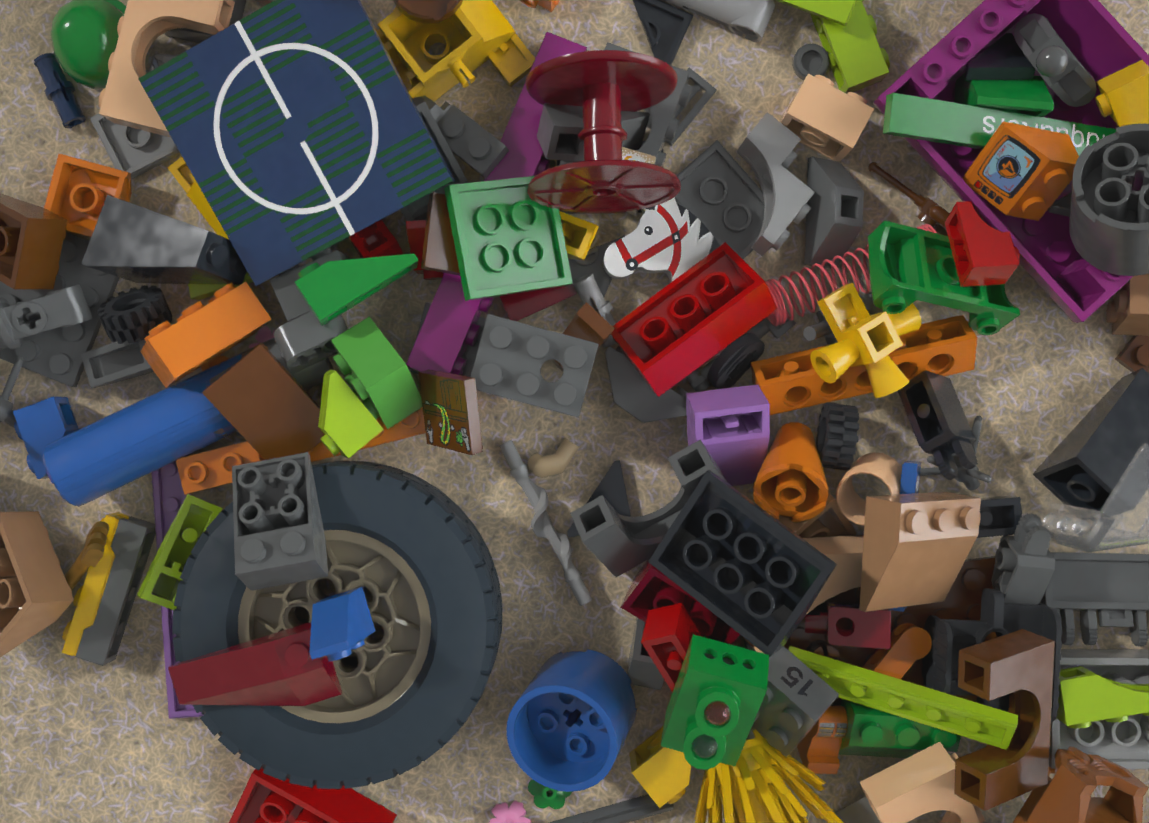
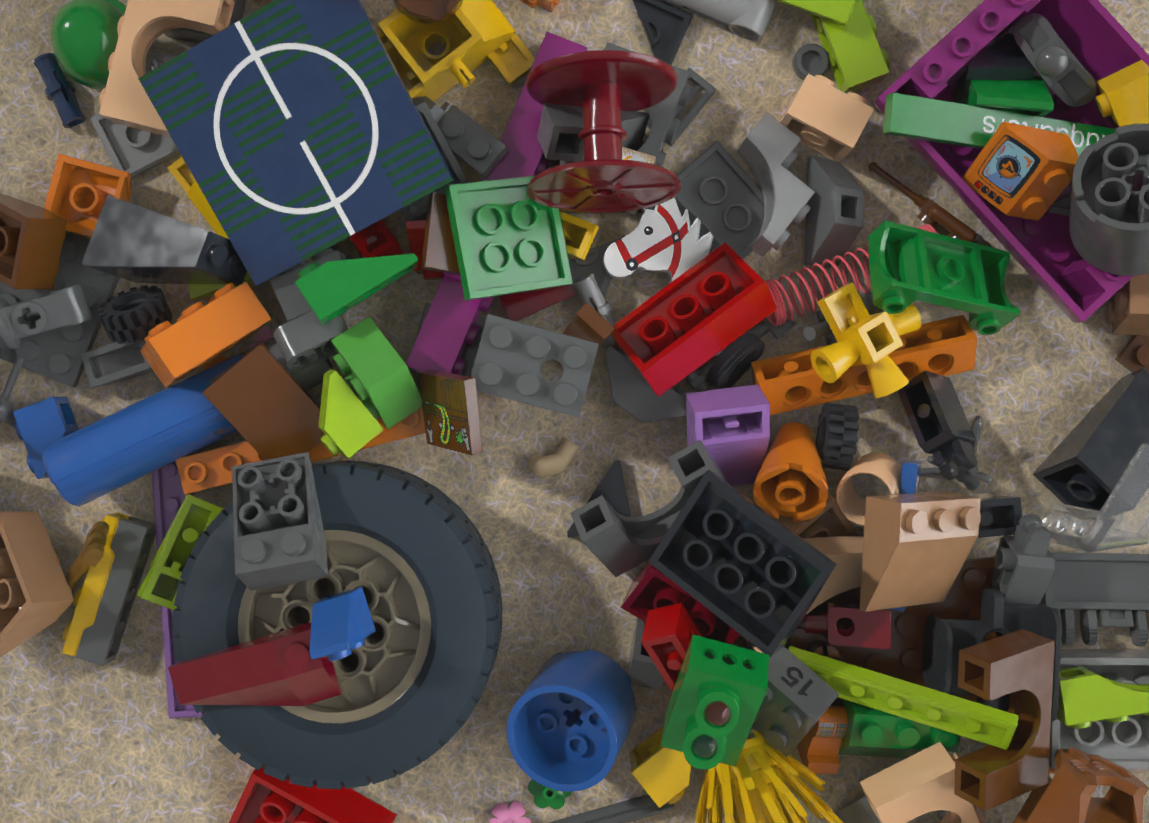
light grey piece [499,440,592,606] -> none
orange leg [863,622,932,680] -> none
red arch [945,201,1020,287] -> none

